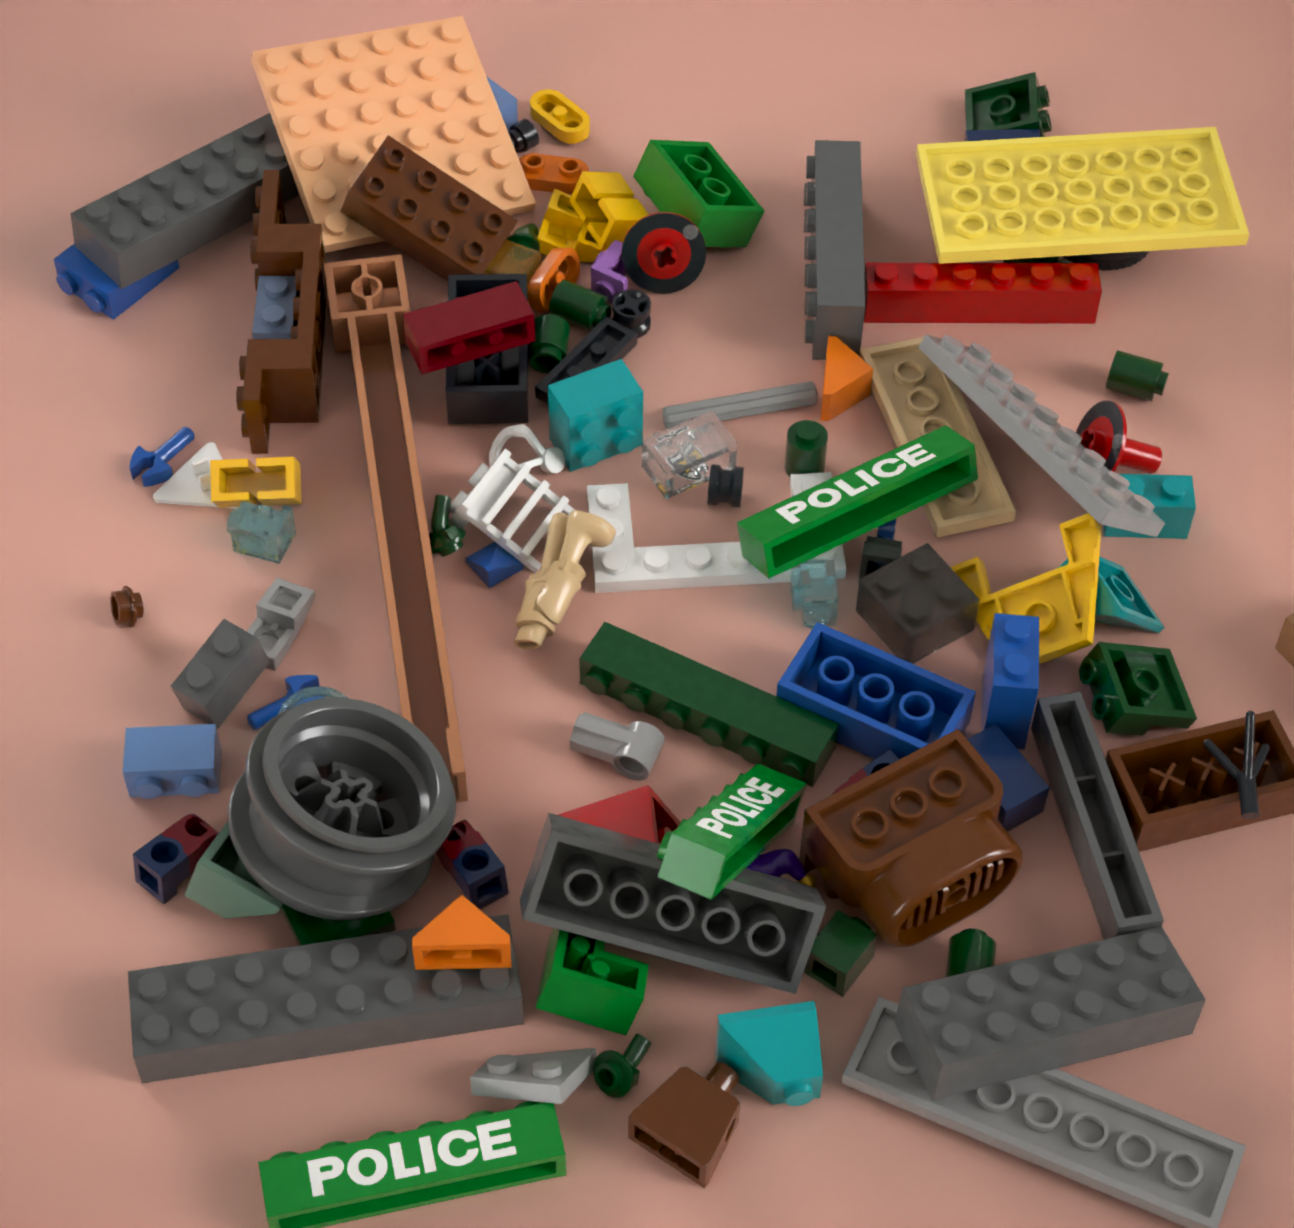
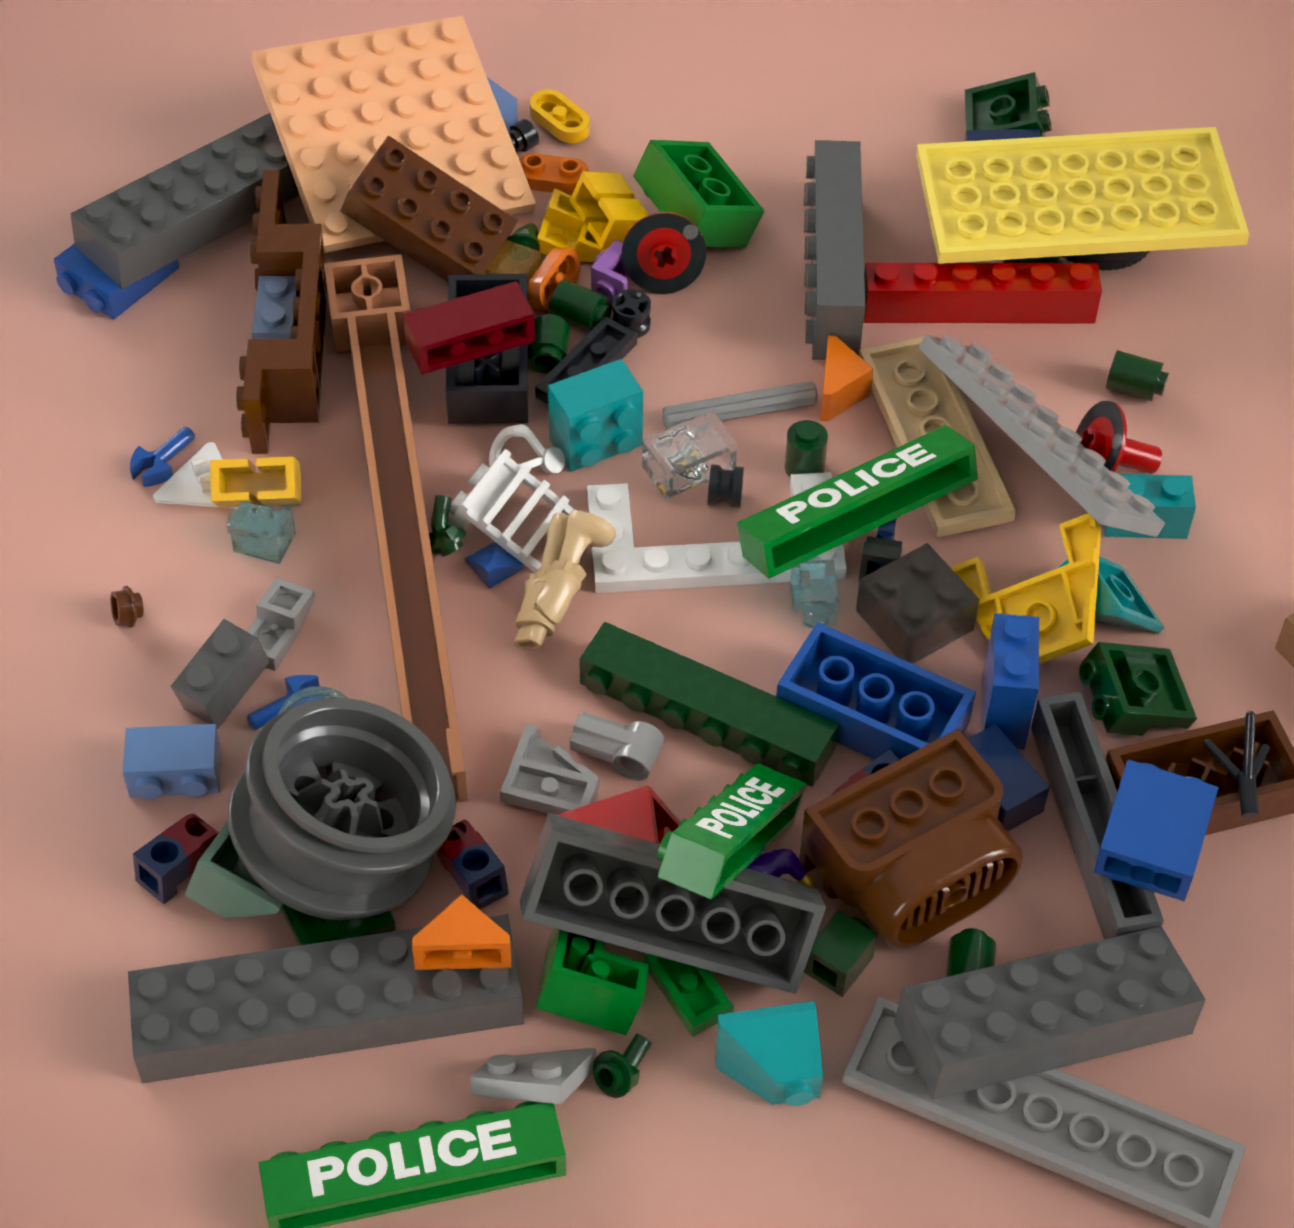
reddish brown torso [628,1062,740,1188] -> none
none -> light grey wing [500,723,599,815]
none -> green plate [644,953,734,1037]
none -> blue brick [1093,760,1218,902]

